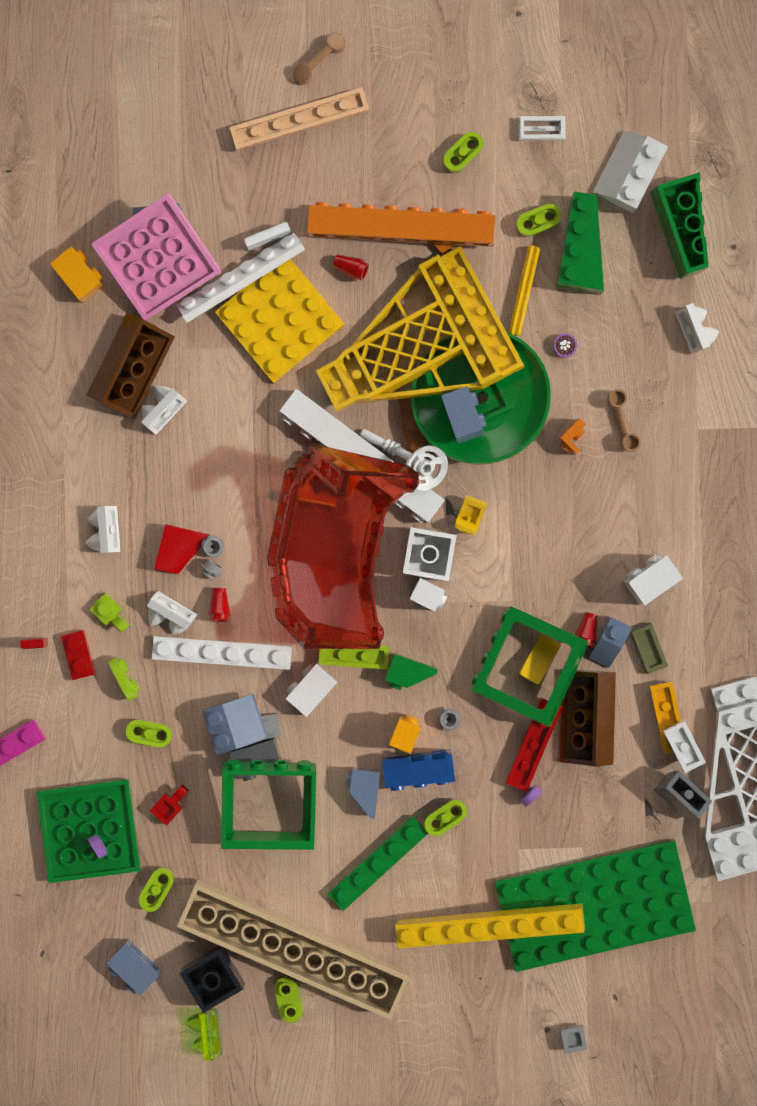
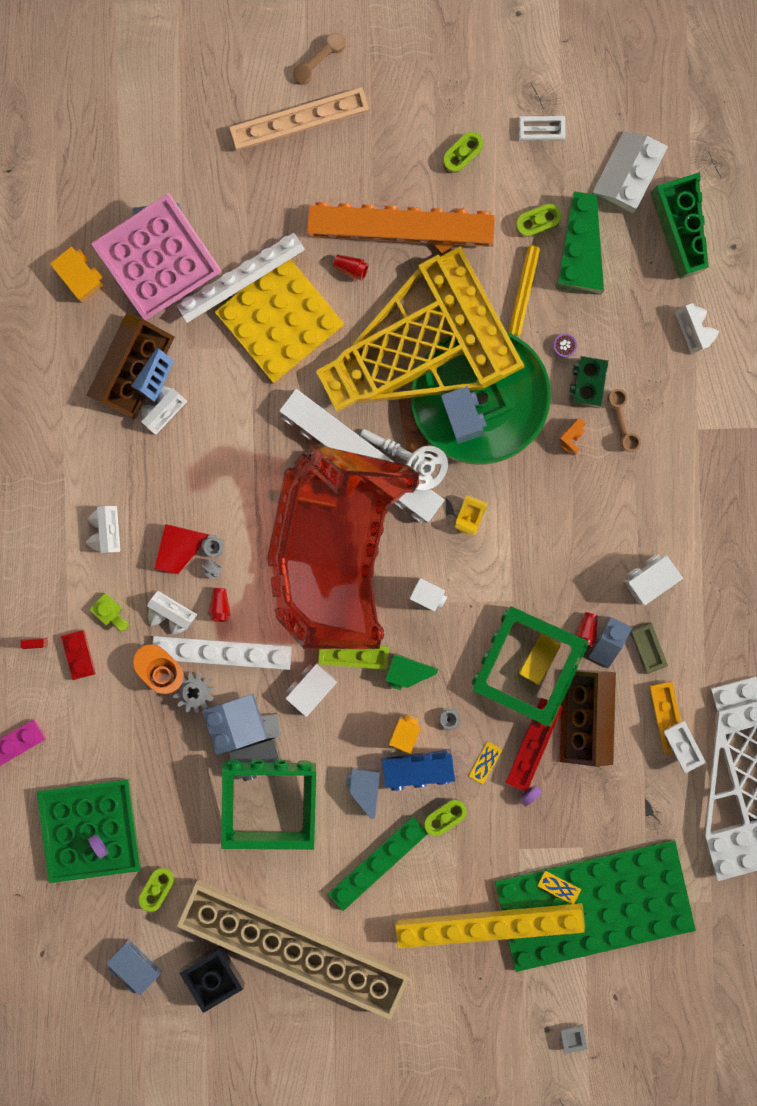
lime plate [108,656,140,701] -> none
lime plate [126,719,173,748] -> none
red plate [150,784,189,826] -> none
clear neon green tile [185,1008,222,1061] -> none
white tile [244,222,291,250] -> none
lime plate [274,975,303,1023] -> none
white brick [403,527,457,581] -> none
dark grey brick [654,770,712,821] -> none
none -> medium blue slope [132,348,174,402]
none -> orange piece [133,644,184,694]
none -> light grey gear [173,672,215,713]
none -> yellow sticker [469,742,502,784]
none -> yellow sticker [538,871,581,904]
none -> dark green brick [569,356,609,408]

